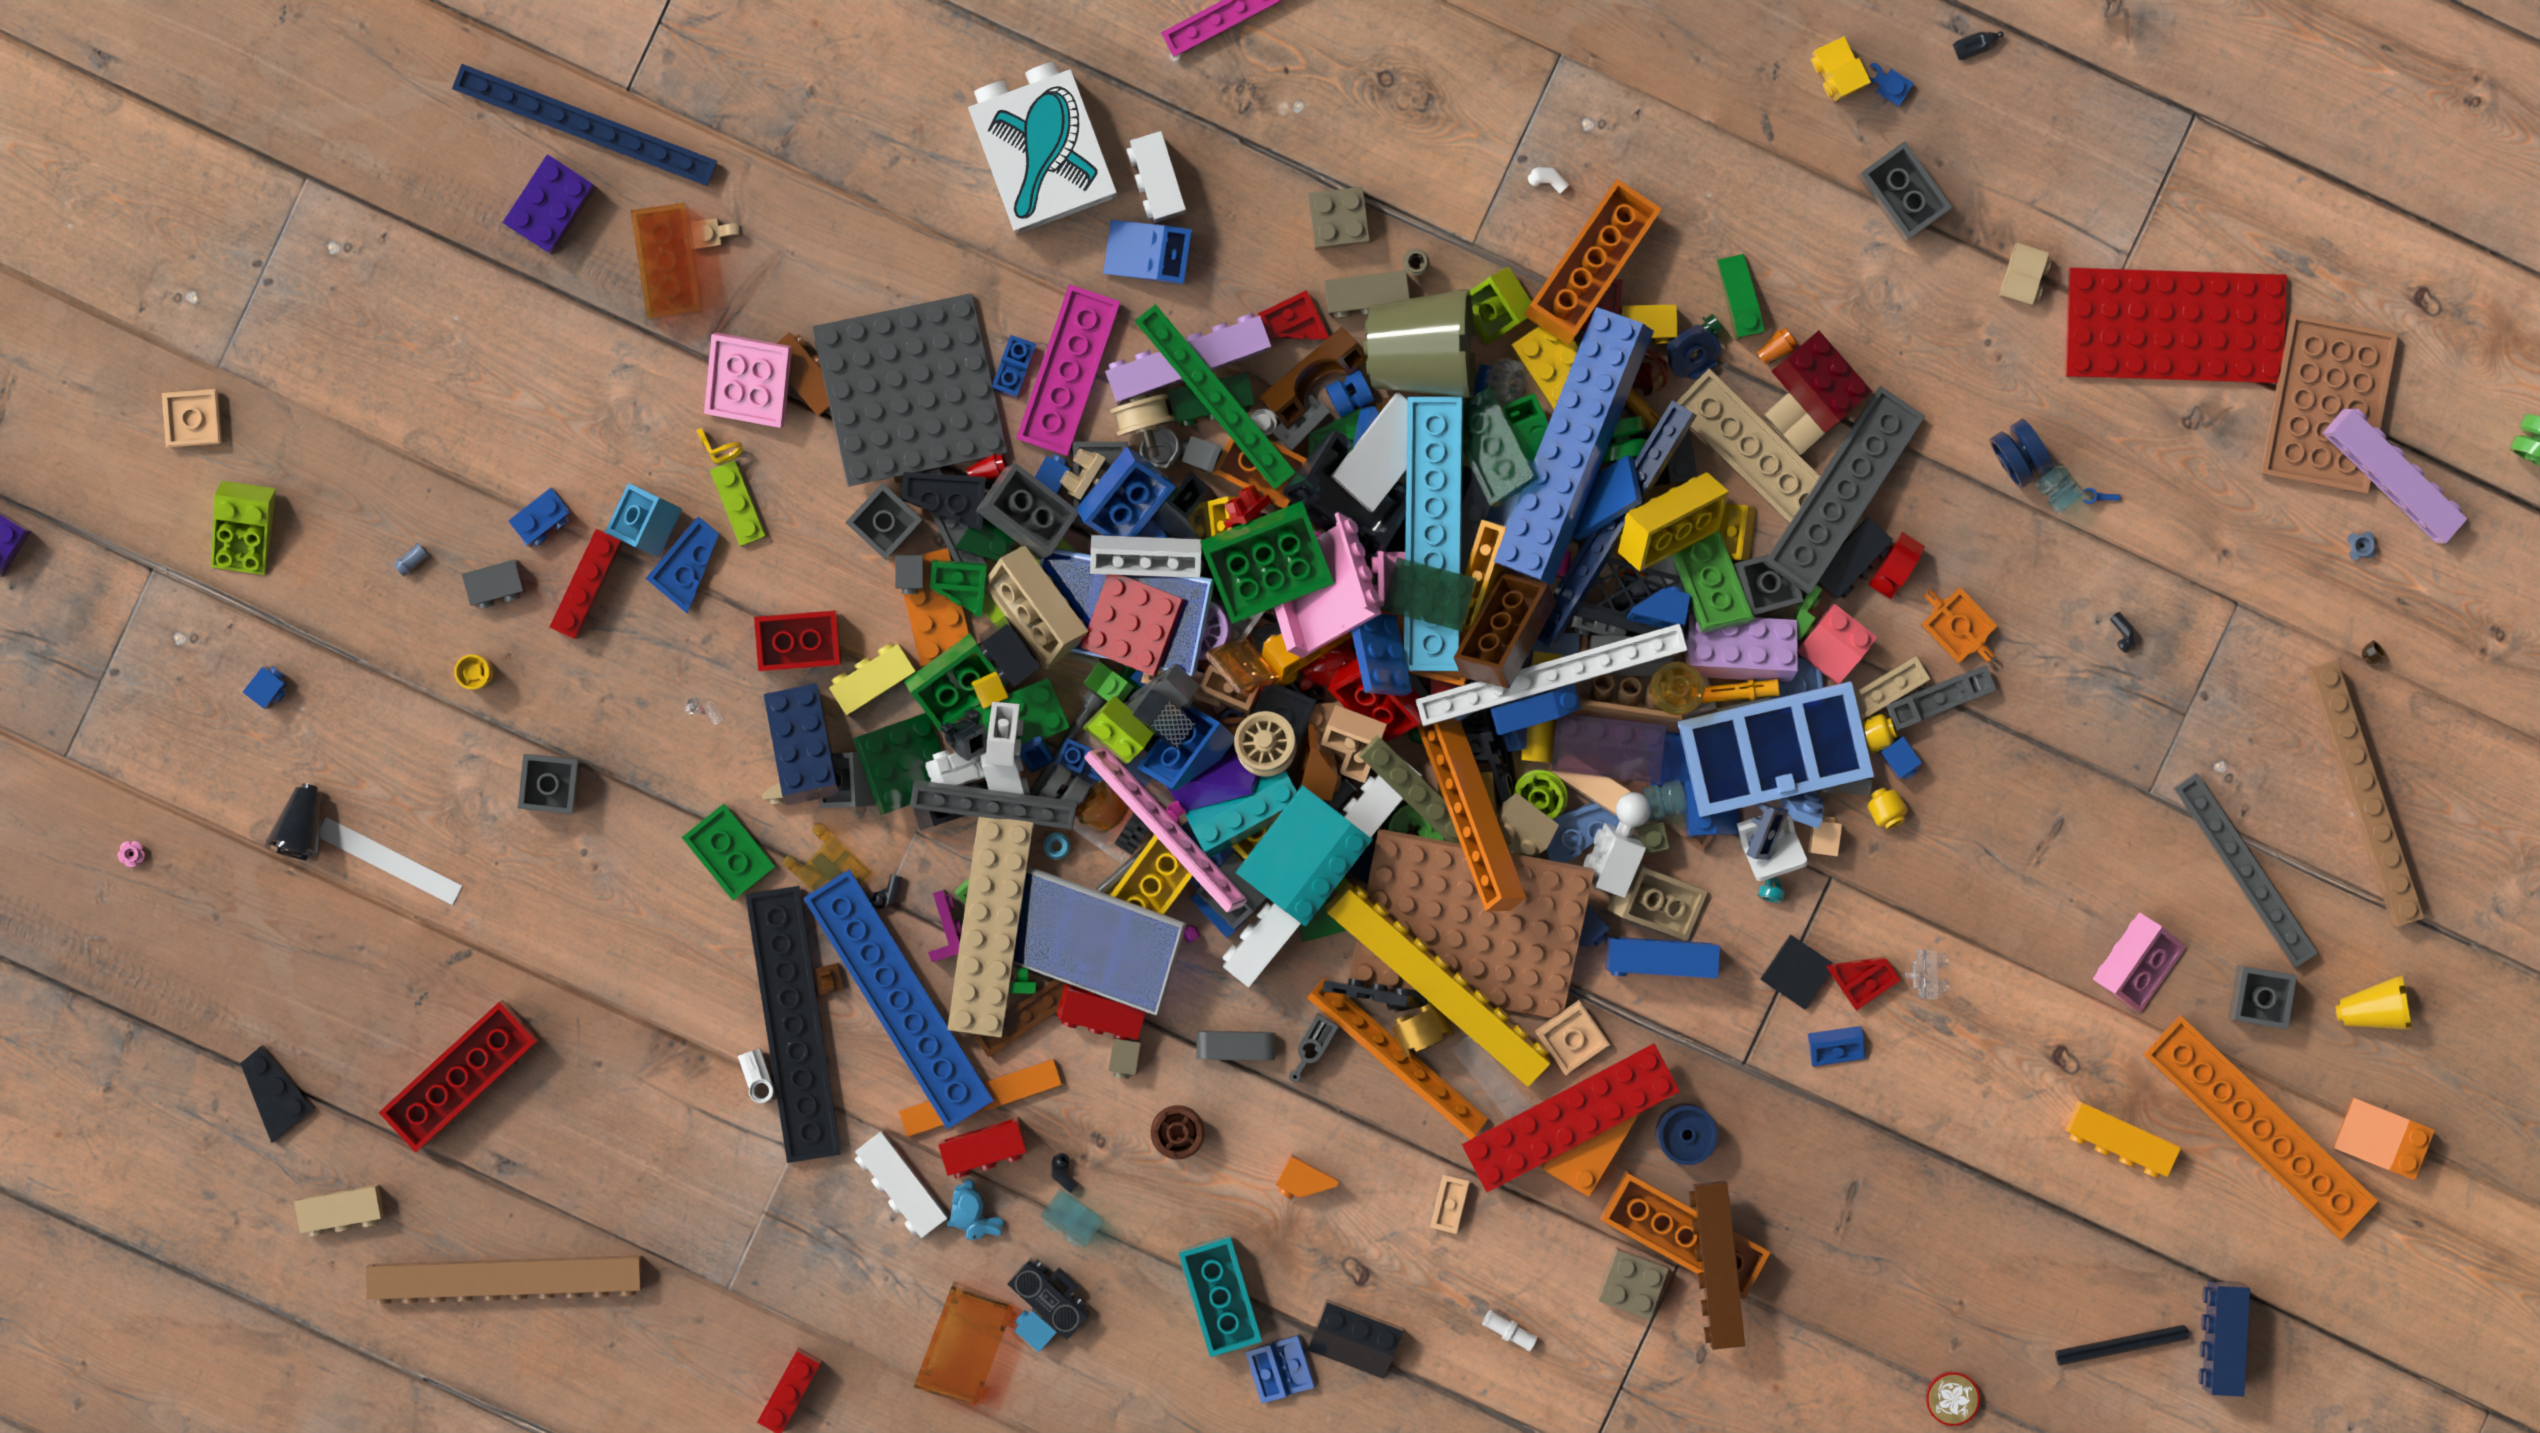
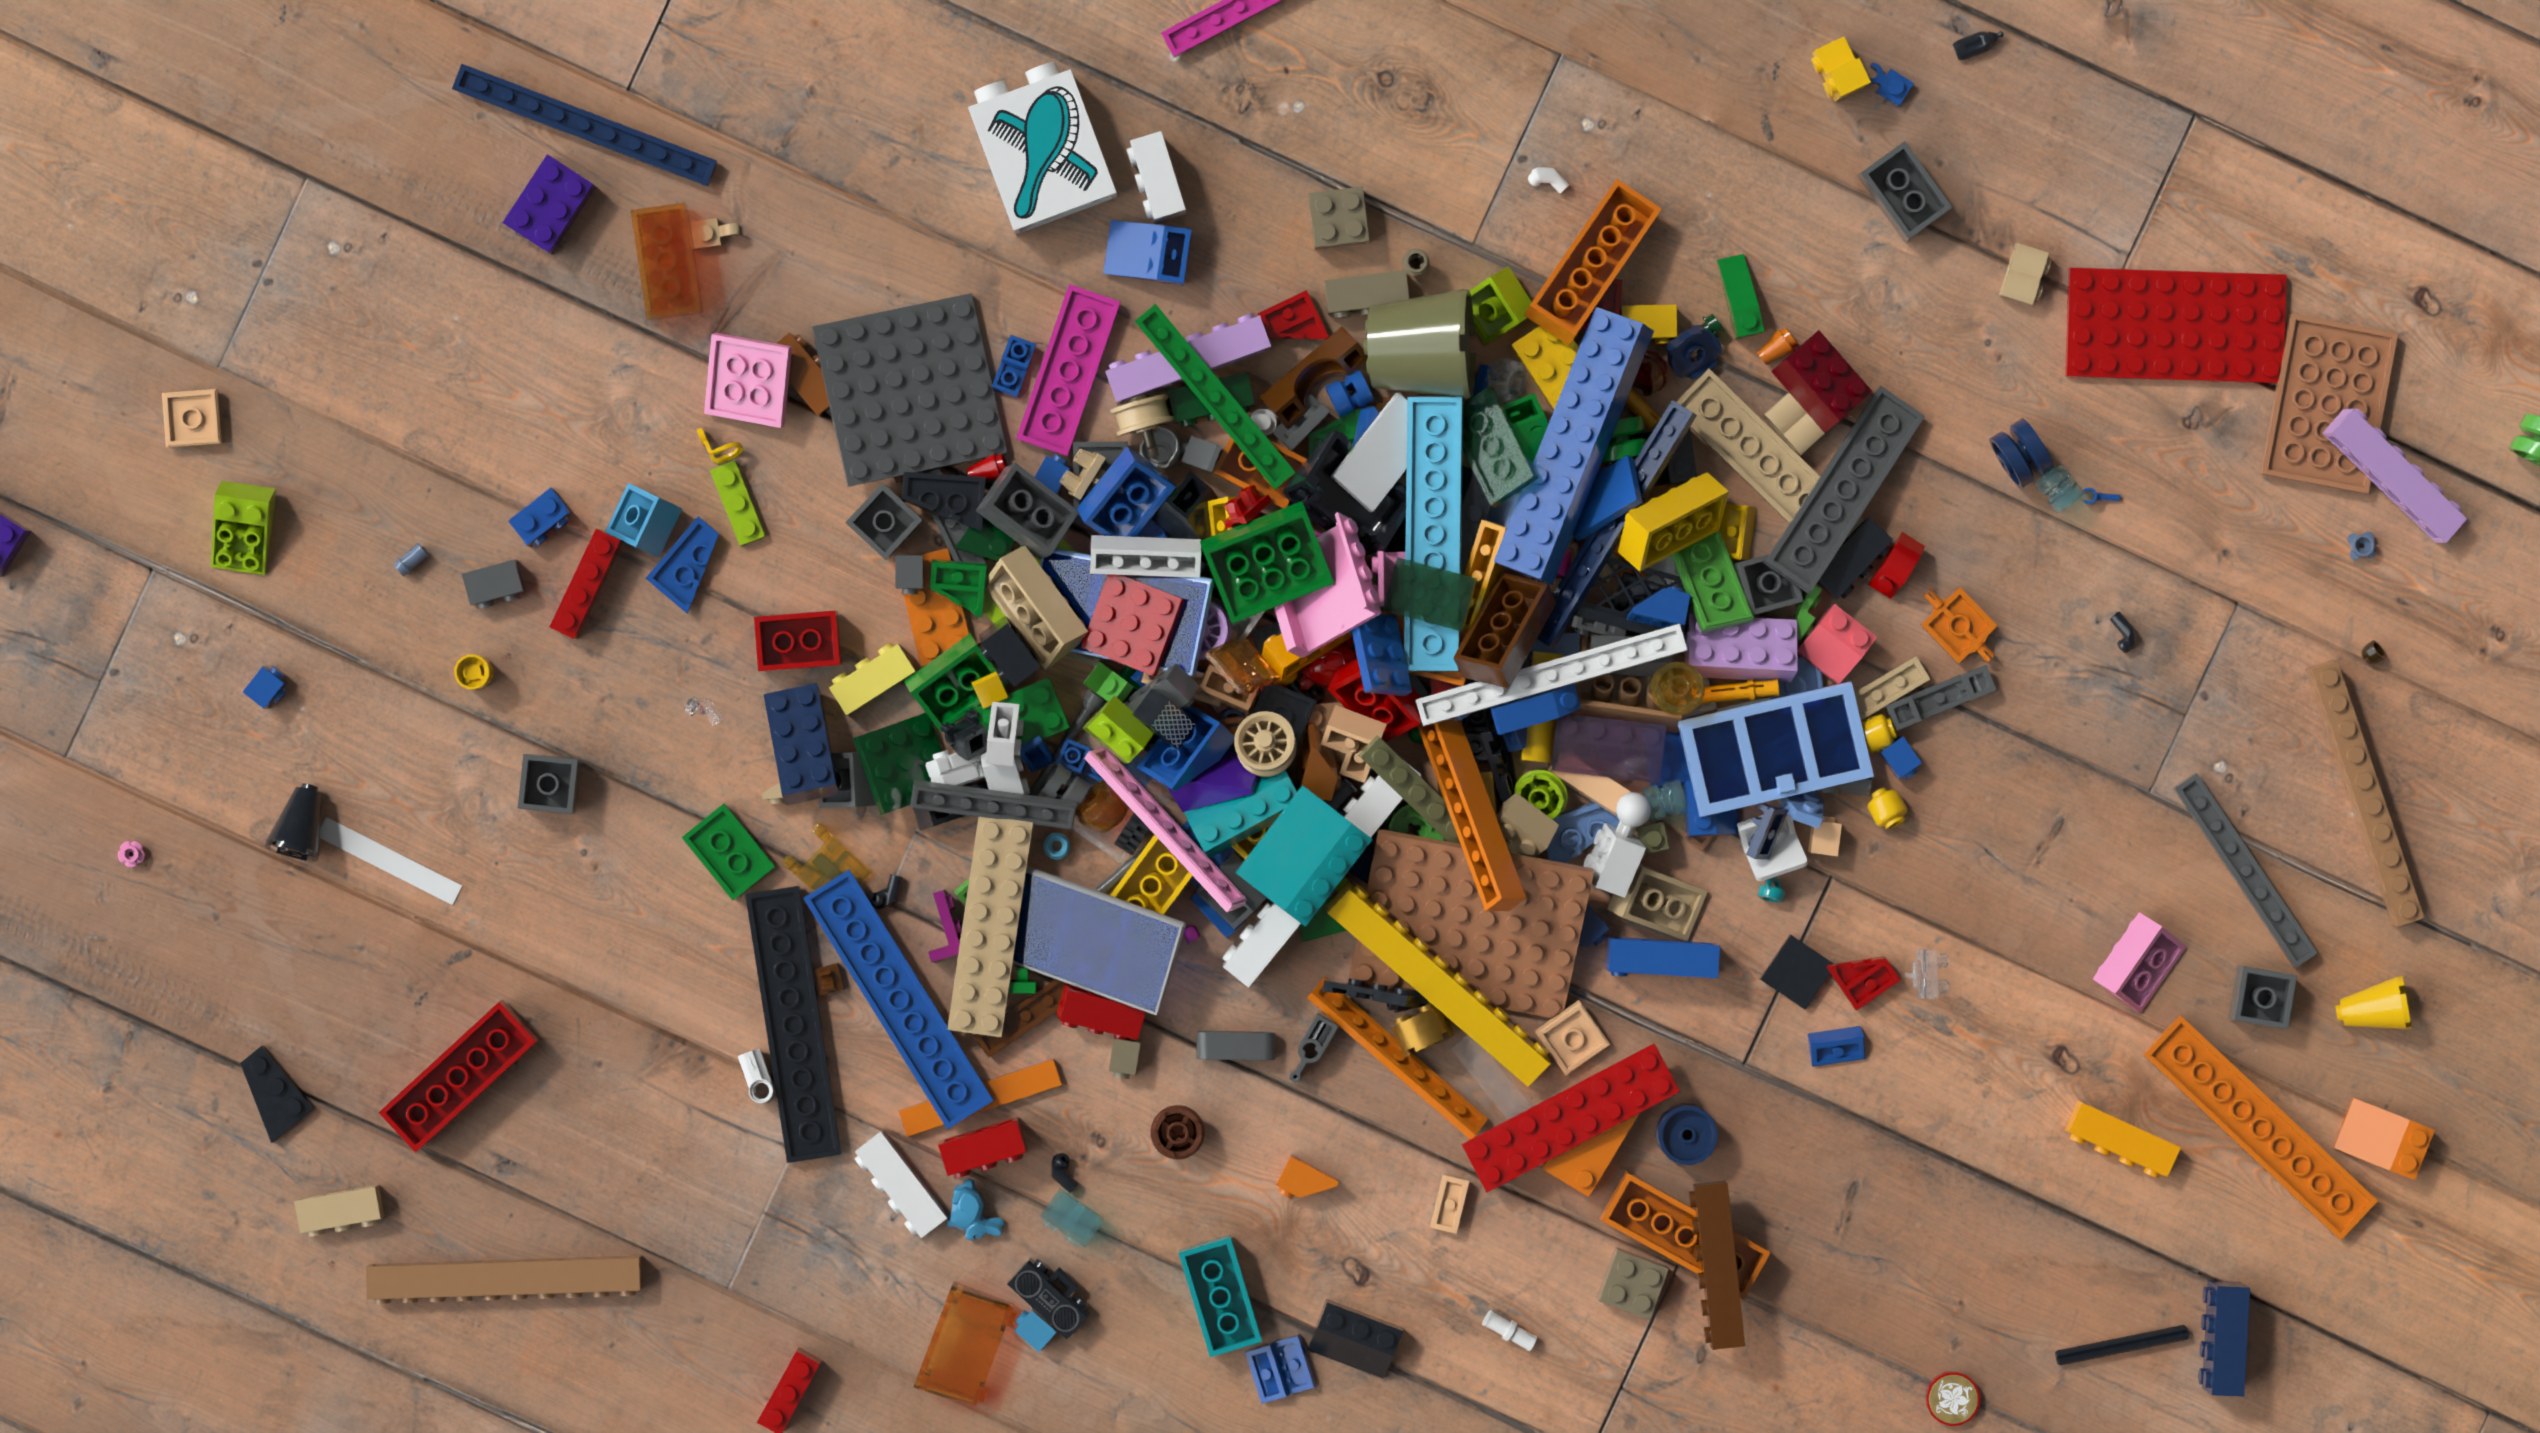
dark pink hand [1166,801,1187,823] -> none

